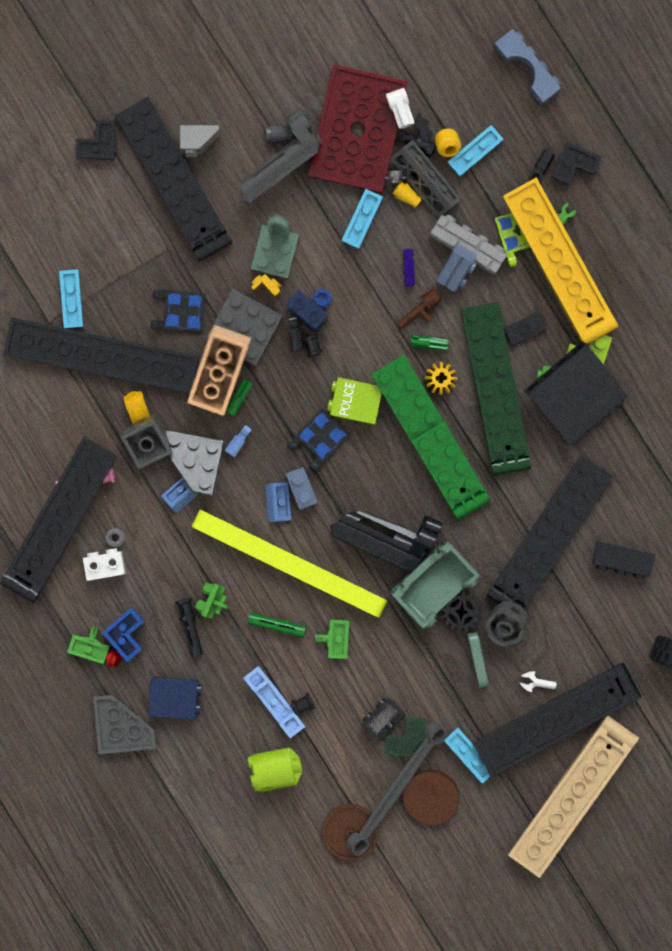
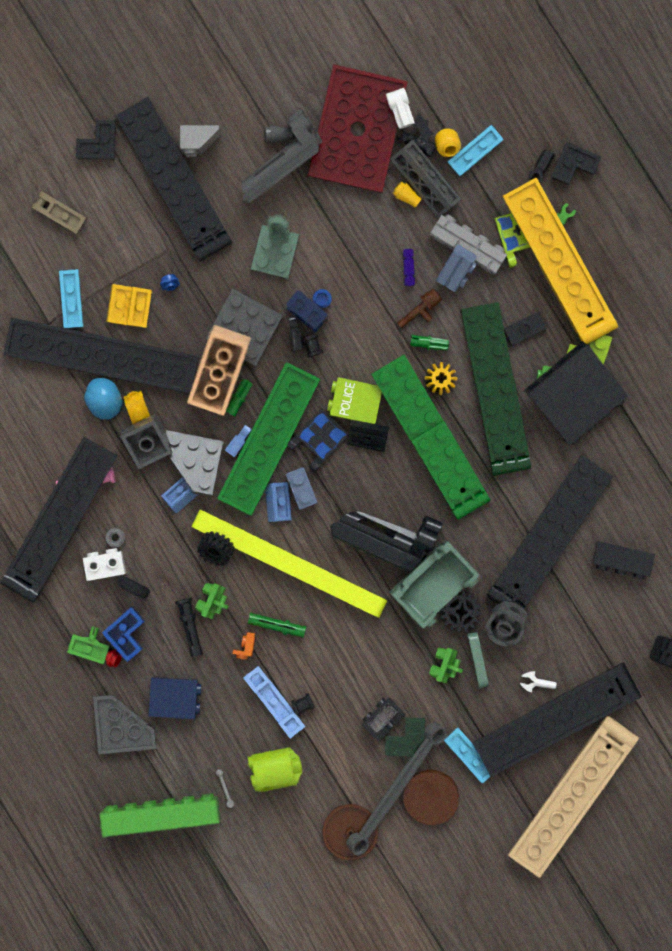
black flag [151,290,205,332] -> none
yellow bracket [251,274,281,298] -> none
bright green plate [315,619,349,659] -> none
medium azure plate [341,189,383,249] -> none
flat silver plate [384,170,407,183] -> none
sand blue arch [494,29,561,105] -> none
none -> dark tan plate [31,191,87,235]
none -> dark azure piece [84,378,123,420]
none -> bright green brick [100,793,220,837]
none -> yellow slope [106,284,152,328]
none -> black tyre [116,575,150,599]
none -> blue plate [160,274,180,291]
none -> black tyre [197,531,235,566]
none -> light grey hinge [216,769,234,808]
none -> green plate [217,362,320,516]
none -> orange bracket [232,632,256,659]
none -> black plate [347,420,389,452]
none -> bright green hips [429,648,463,684]

